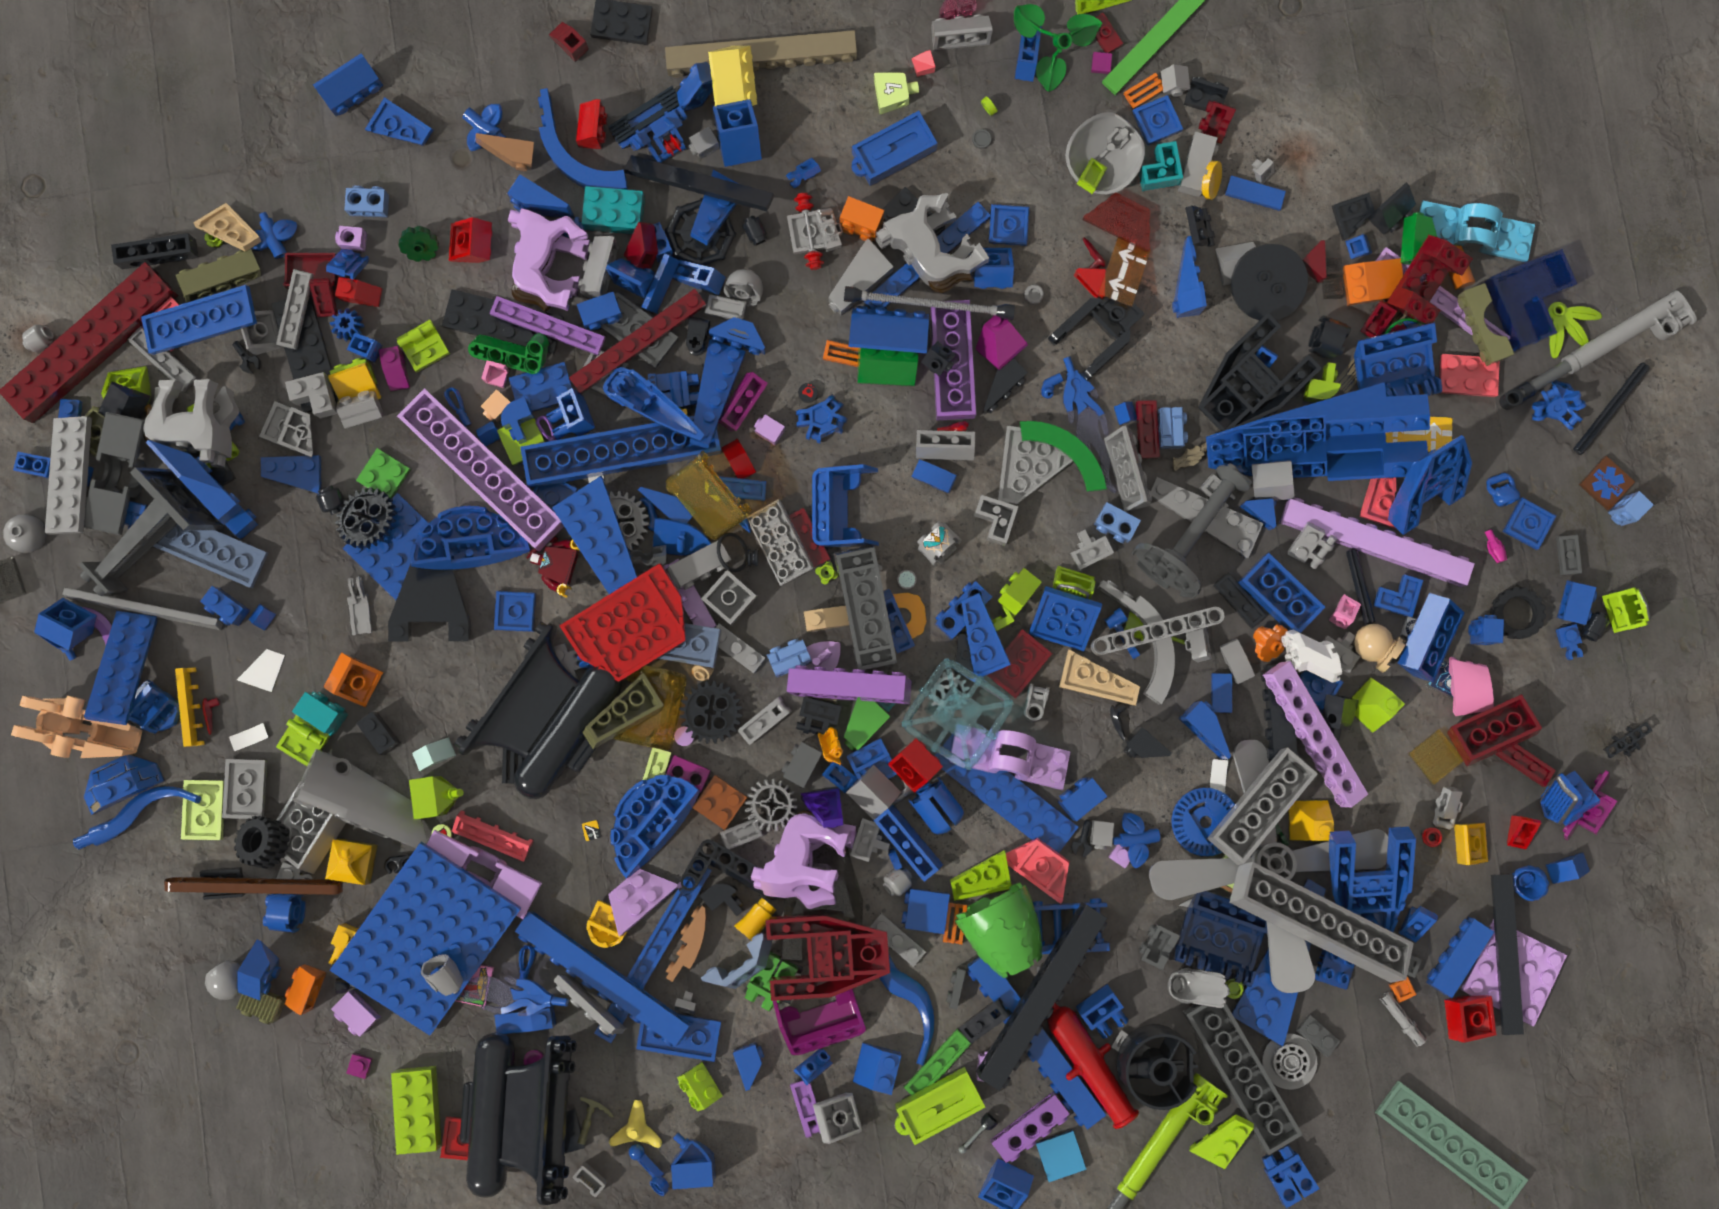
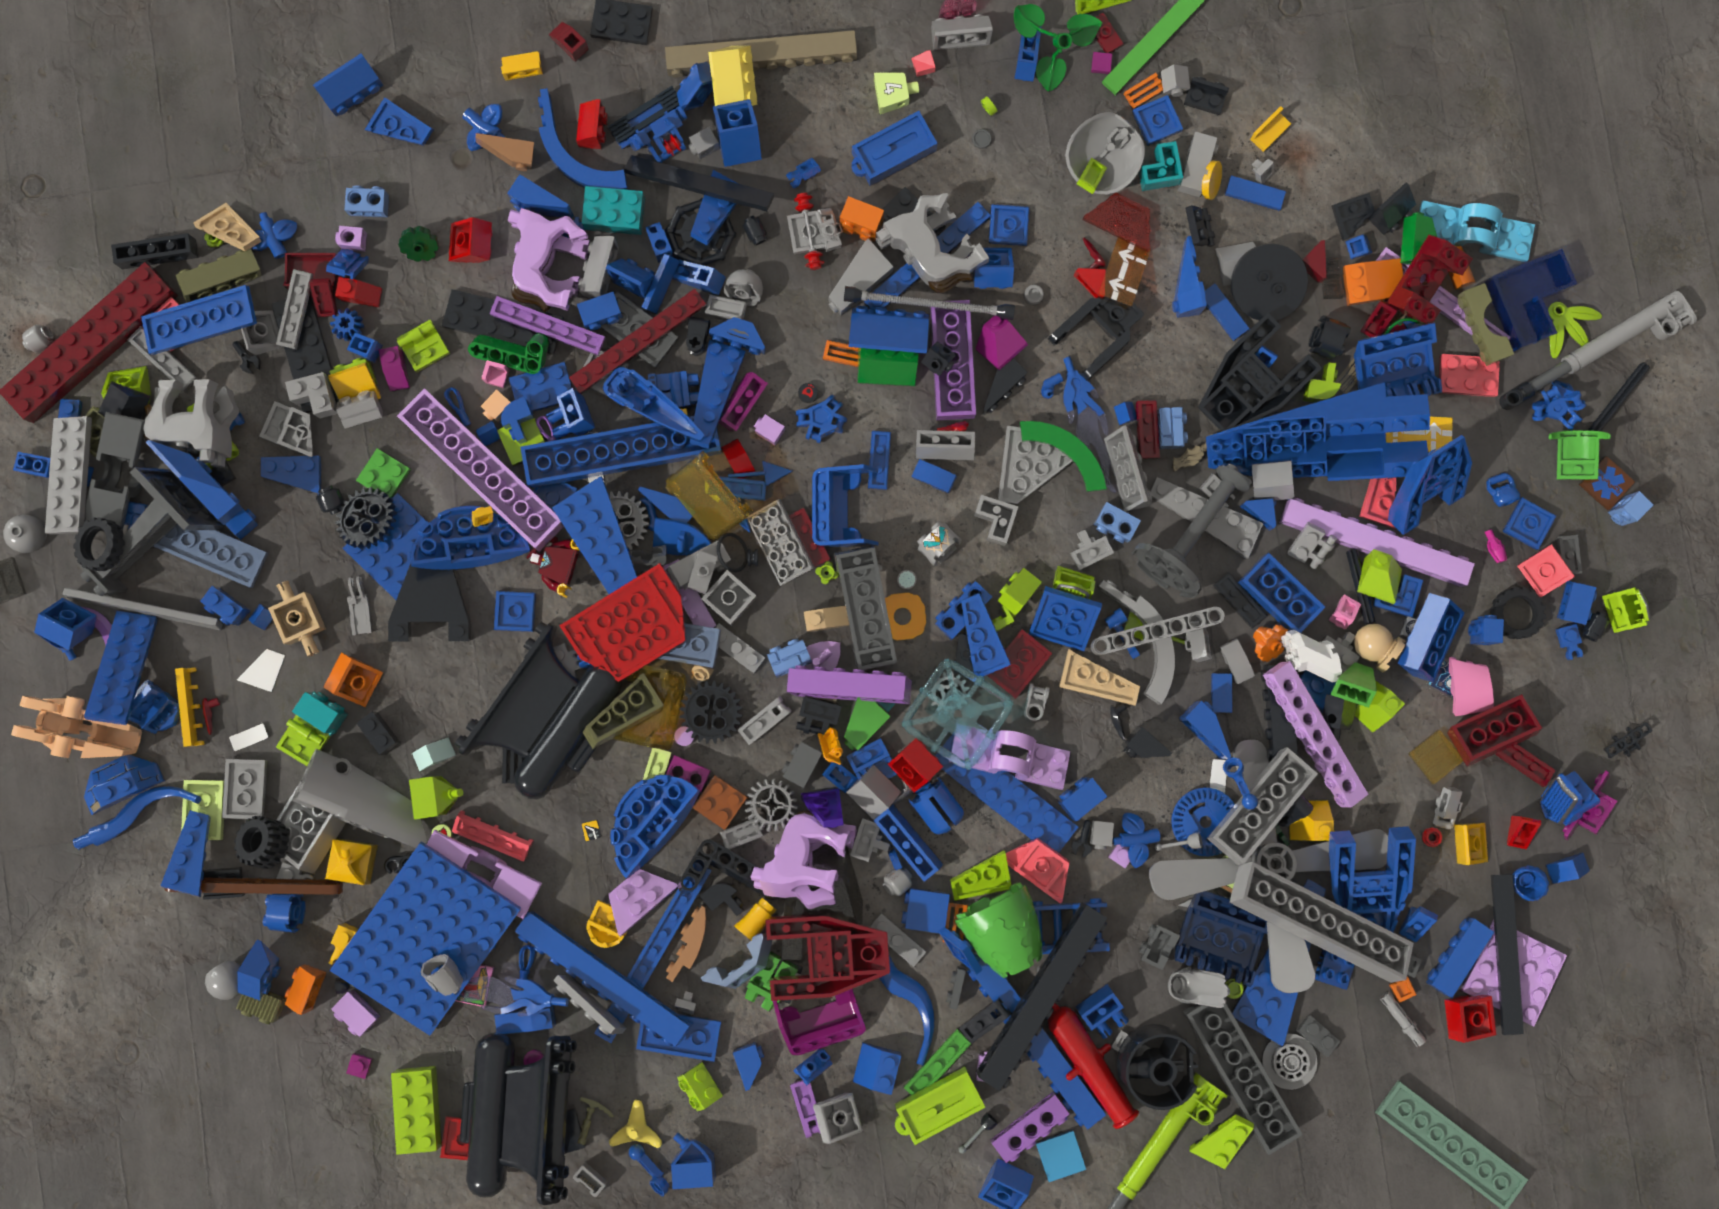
dark red slope [623,222,658,269] -> none
blue slope [883,589,915,654] -> none
dark red cylinder [1198,100,1236,144] -> none
blue hips [1262,1145,1320,1208] -> none
none -> black tyre [73,517,125,571]
none -> blue wing [160,810,211,897]
none -> tan brick [268,581,326,657]
none -> yellow plate [472,506,493,527]
none -> yellow panel [501,51,543,81]
none -> light grey plate [687,550,718,594]
none -> blue piece [728,461,792,486]
none -> blue tile [868,431,891,490]
none -> blue plate [939,927,983,975]
none -> light grey hinge [1155,832,1203,851]
none -> blue tile [1205,284,1250,341]
none -> blue piece [1223,757,1258,810]
none -> yellow panel [1250,106,1291,152]
none -> black piece [1277,794,1313,827]
none -> bright green slope [1331,662,1377,708]
none -> lime slope [1357,549,1402,604]
none -> coral plate [1517,544,1575,597]
none -> bright green piece [1549,430,1611,479]

